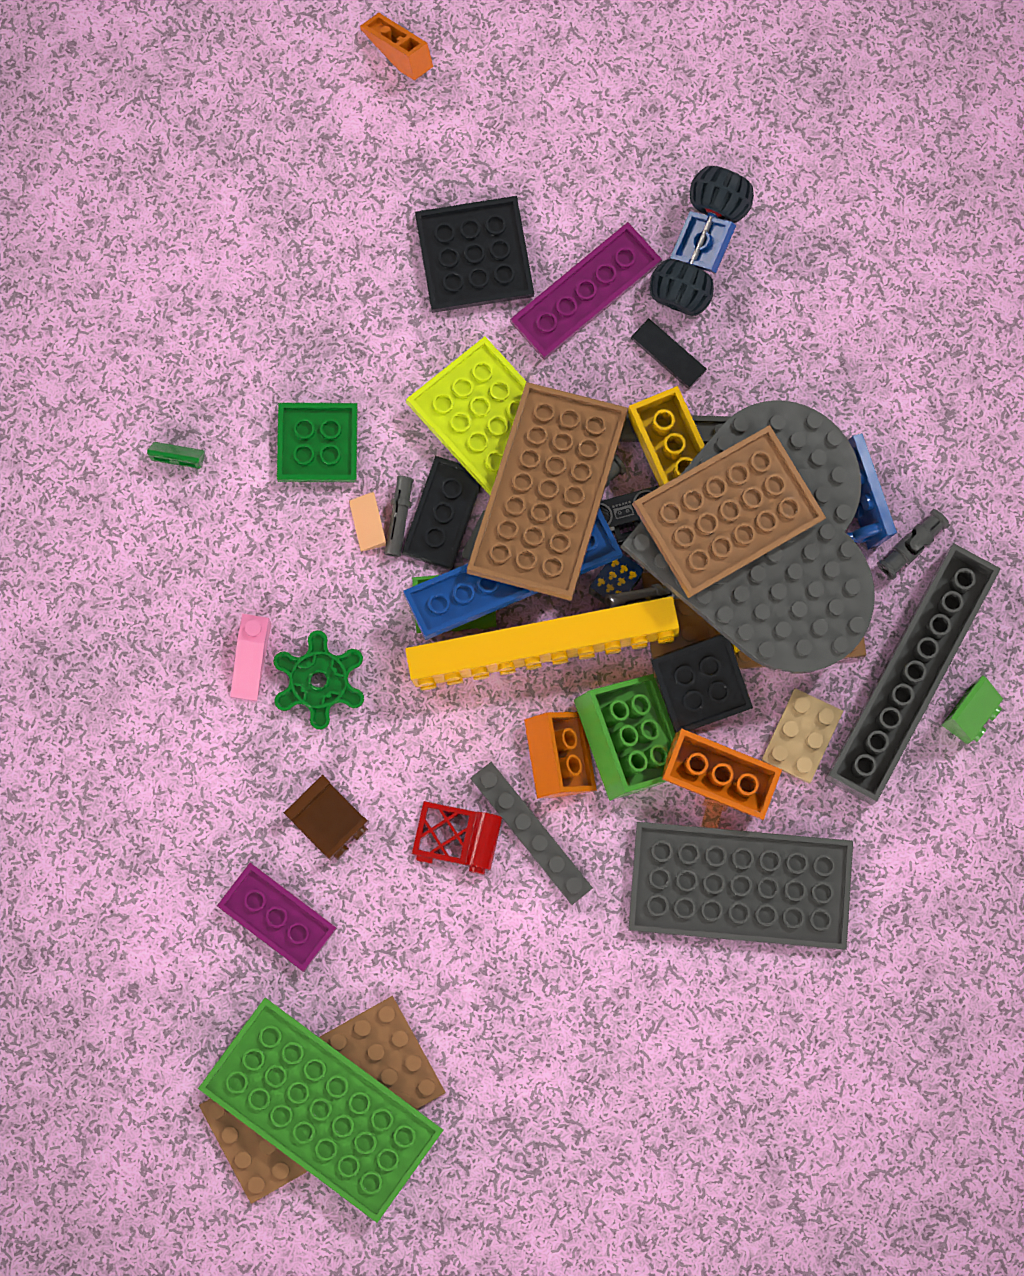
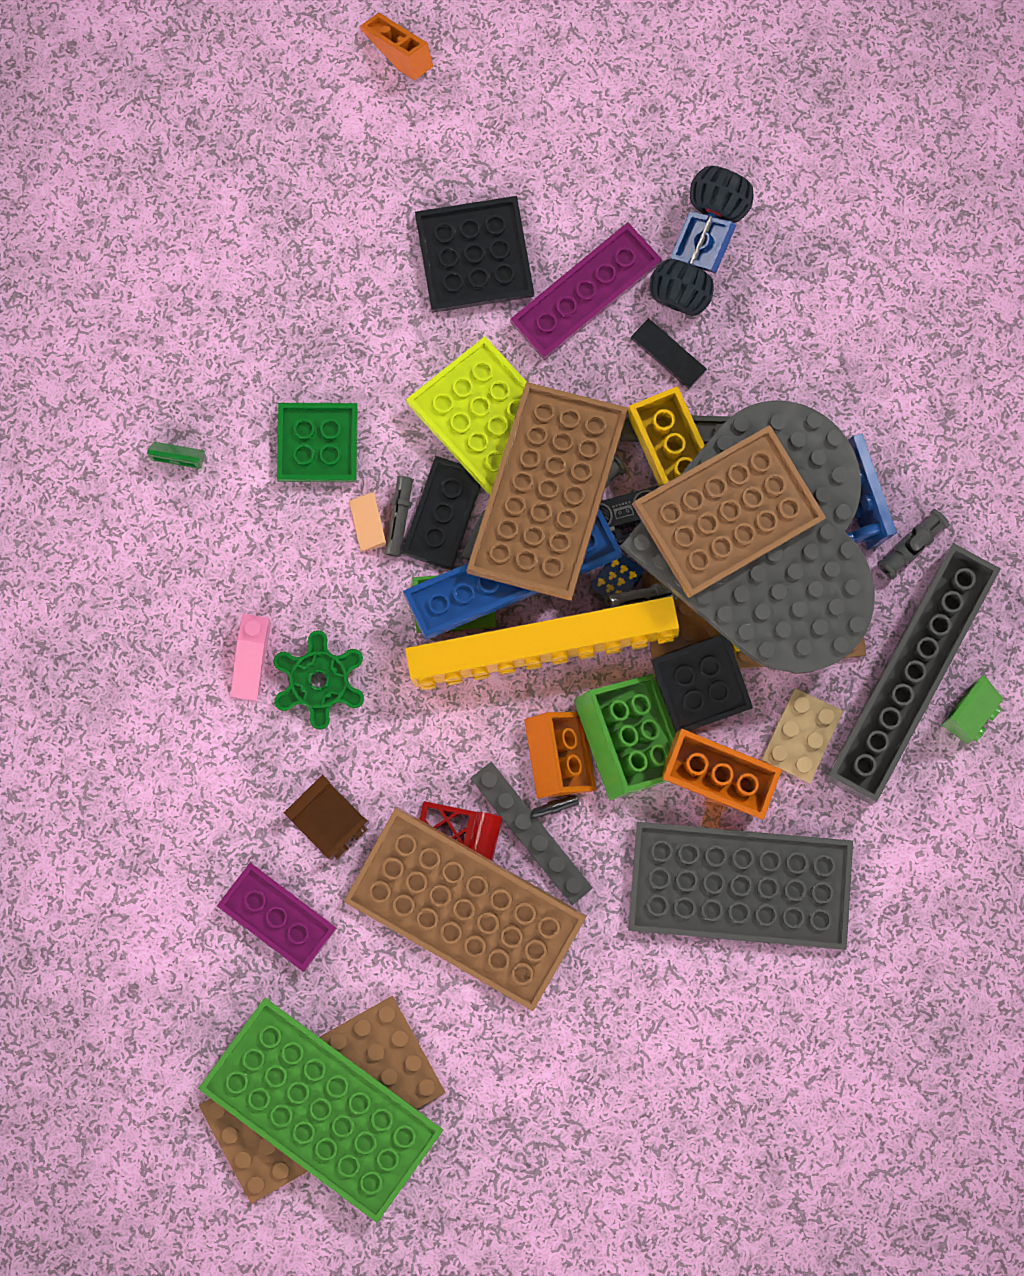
none -> medium nougat plate [344,807,587,1011]
none -> black piece [530,795,579,818]

